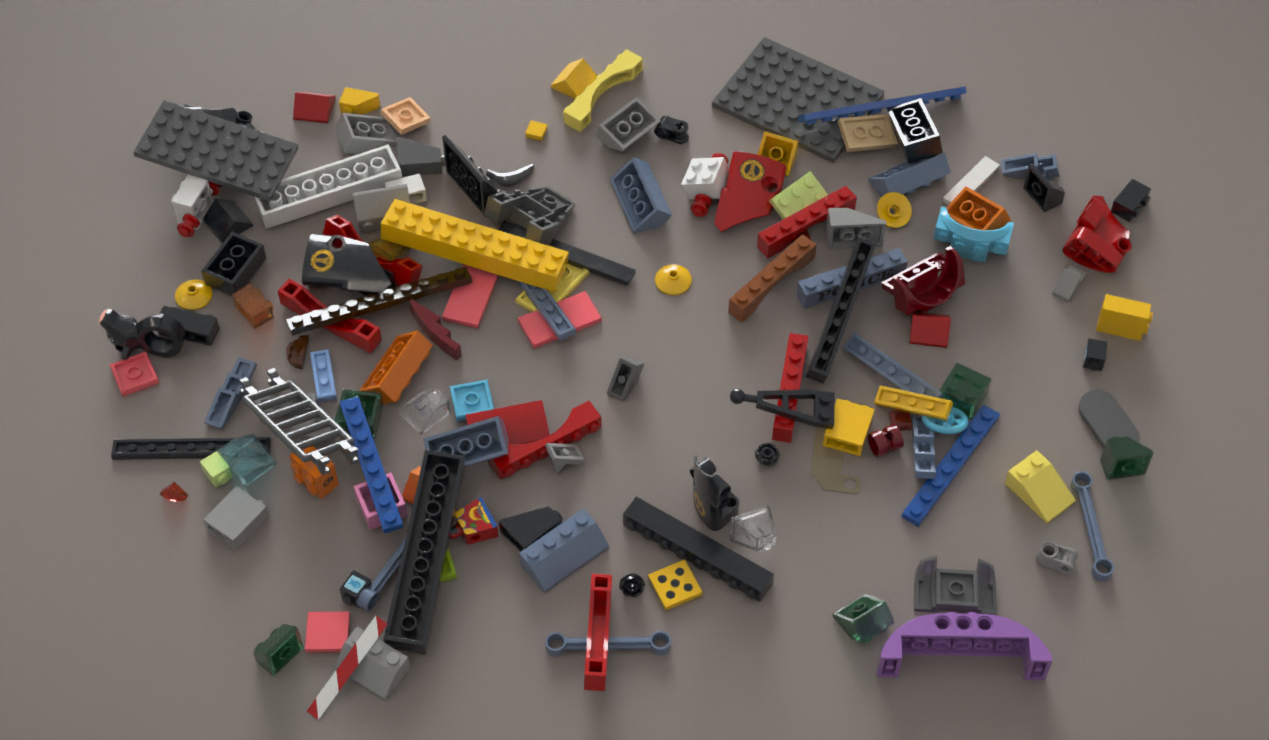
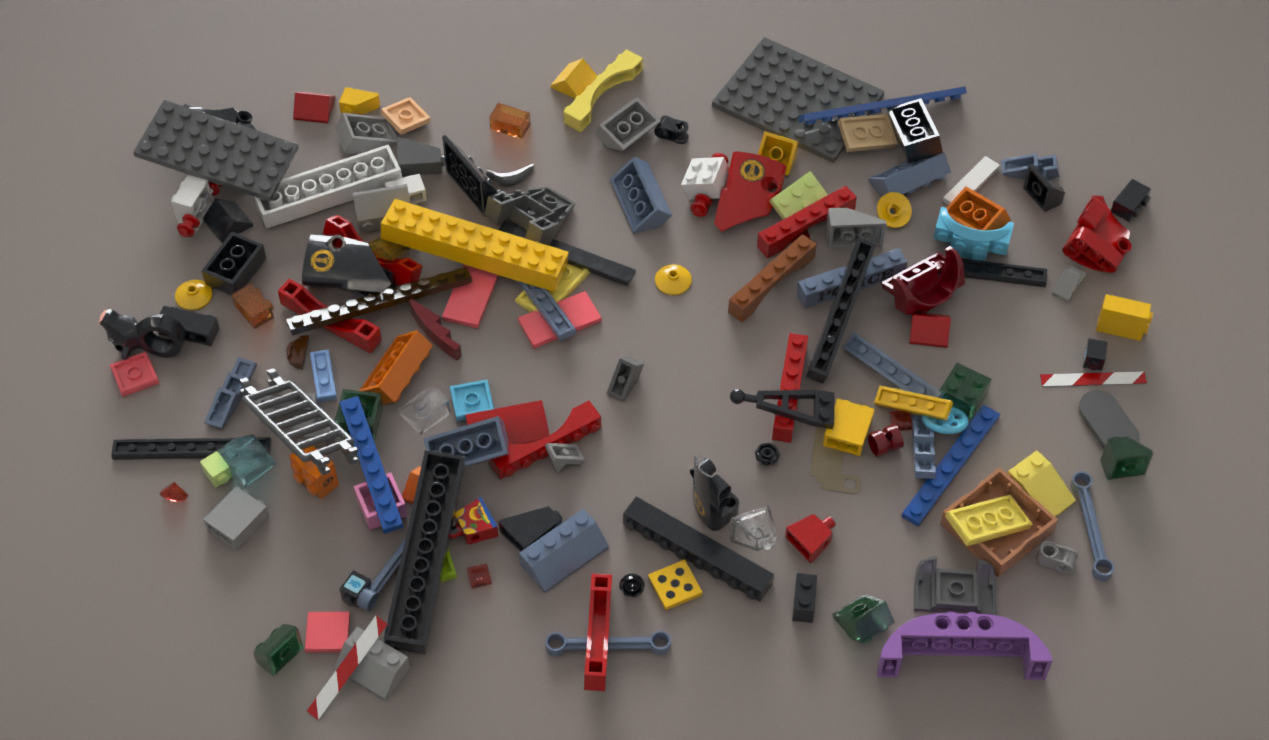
yellow tile [525,120,548,141] -> none
none -> clear red tile [467,563,492,589]
none -> clear orange piece [489,103,531,139]
none -> red torso [785,514,836,564]
none -> black piece [792,573,817,623]
none -> black tile [938,258,1047,287]
none -> nougat tile [940,467,1058,577]
none -> light yellow tile [945,494,1033,546]
none -> sticker [1040,371,1147,386]

